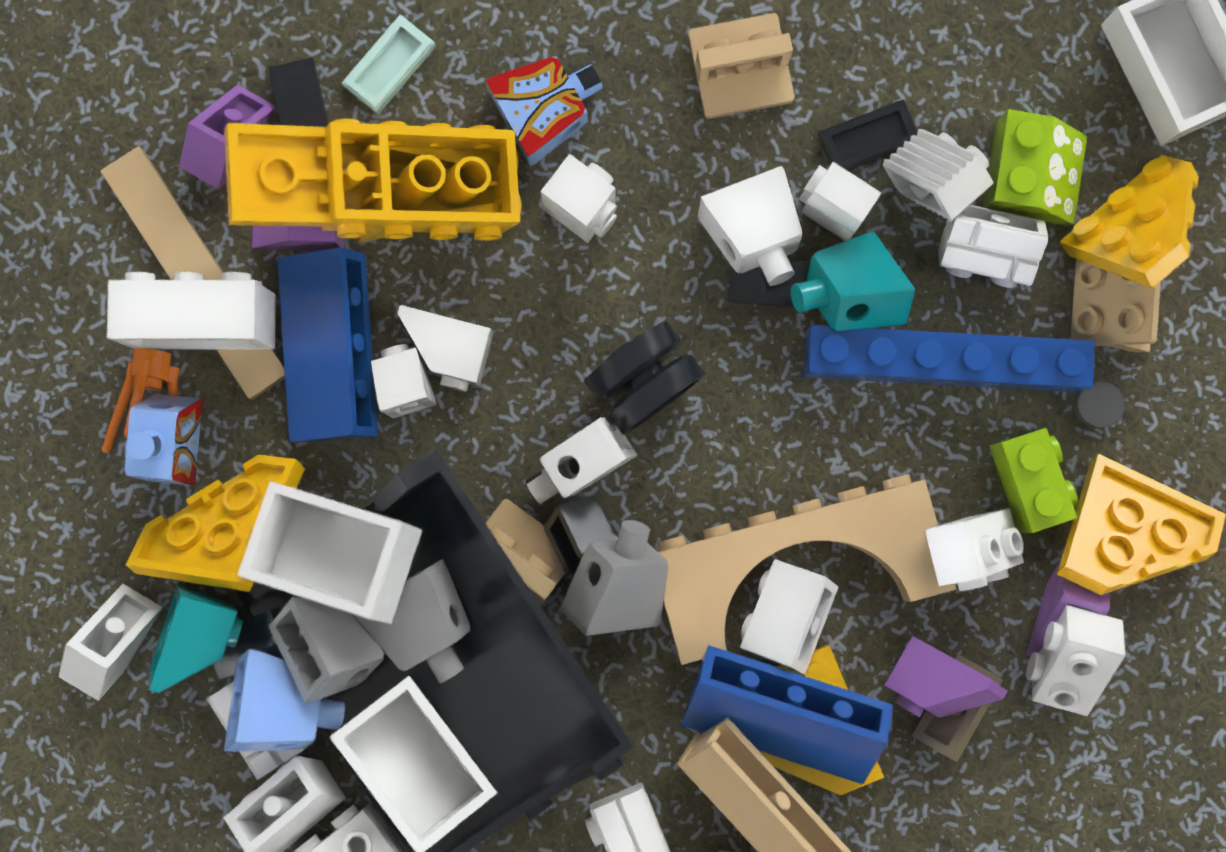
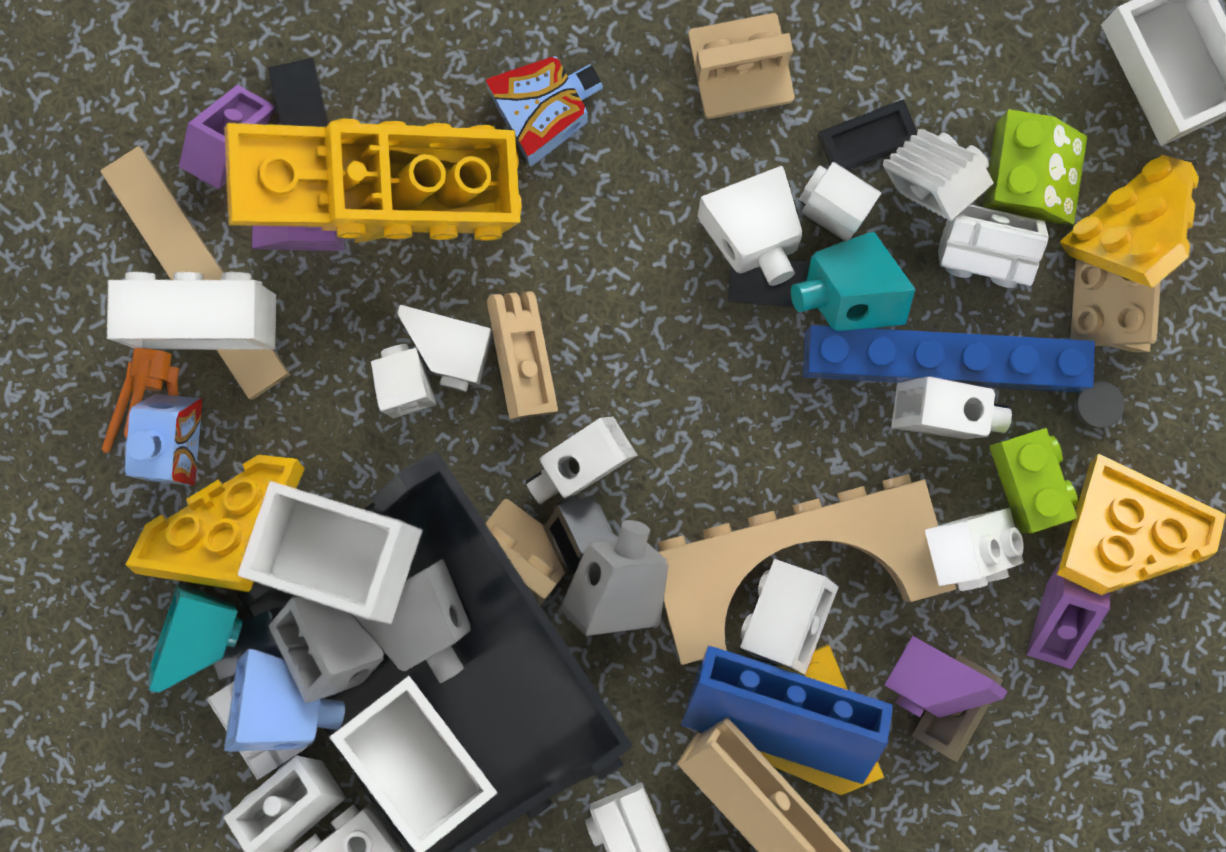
white slope [58,584,162,701] -> none
blue brick [277,247,378,443] -> none
light aqua tile [342,14,436,115] -> none
white brick [540,154,617,243] -> none
black wheel [584,321,706,435] -> none
white brick [1026,605,1125,716] -> none
none -> tan hinge [487,291,558,420]
none -> white torso [891,377,1012,439]

